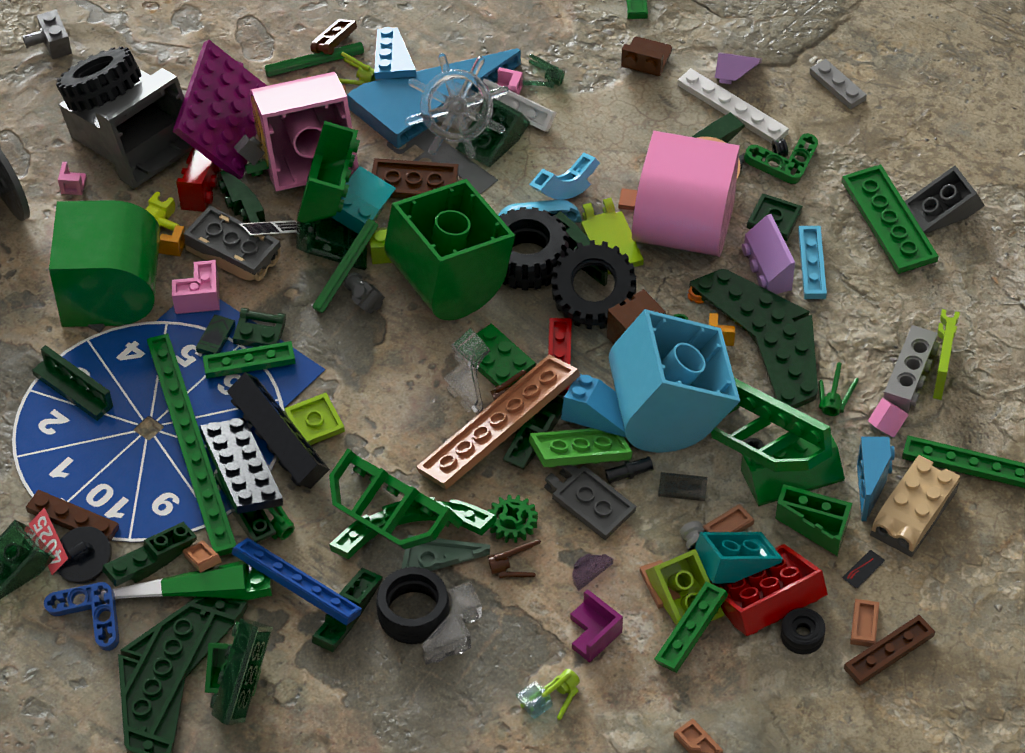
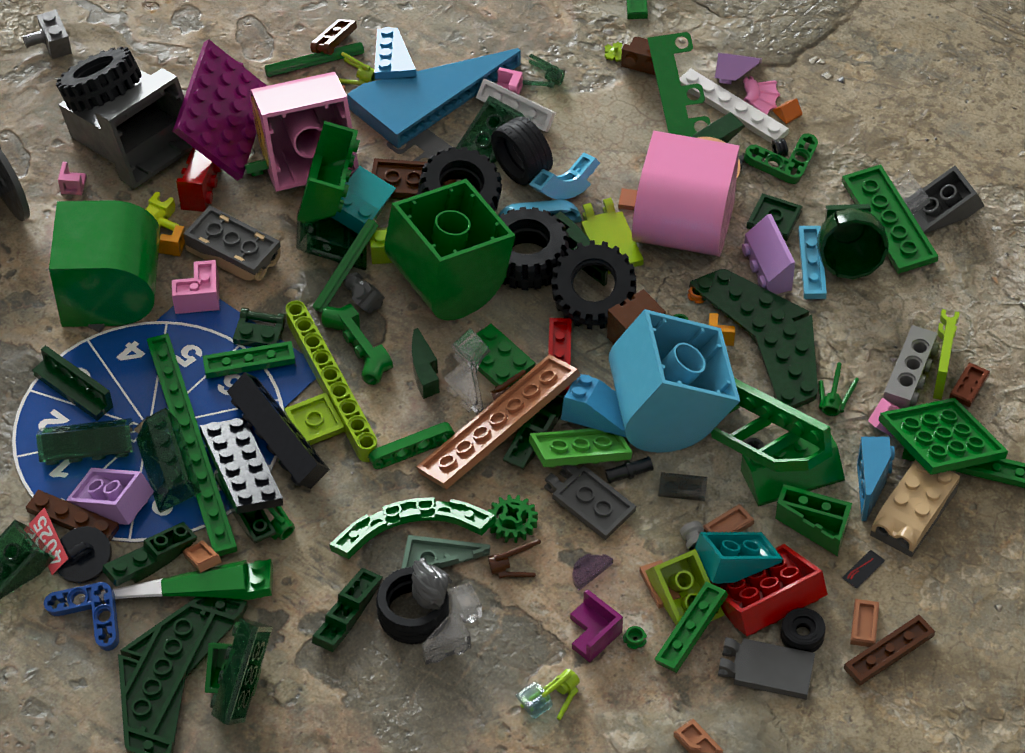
dark green tile [196,314,235,355] -> none
dark green slope [218,171,266,223] -> none
blue tile [232,538,362,626] -> none
dark grey plate [234,135,265,165] -> none
sticker [239,220,306,235] -> none
green plate [329,448,463,550] -> none
clear piece [405,53,509,159] -> none
light grey plate [809,59,867,110] -> none
none -> clear green slope [36,418,134,465]
none -> lavender slope [66,468,154,525]
none -> clear green slope [136,408,201,513]
none -> lime beam [285,300,377,462]
none -> green plate [321,304,393,385]
none -> green beam [368,422,455,469]
none -> dark grey hair [411,558,452,610]
none -> dark green slope [412,328,440,399]
none -> black tyre [417,147,502,211]
none -> black tyre [491,116,553,185]
none -> lime plant [604,42,622,62]
none -> green plate [623,626,647,649]
none -> green piece [647,32,711,137]
none -> dark grey tile [718,637,815,700]
none -> bright pink arm [743,76,780,115]
none -> orange slope [773,98,803,124]
none -> dark green plate [817,204,889,280]
none -> green plate [878,398,1008,475]
none -> clear tile [892,171,931,214]
none -> copper plate [949,362,990,407]

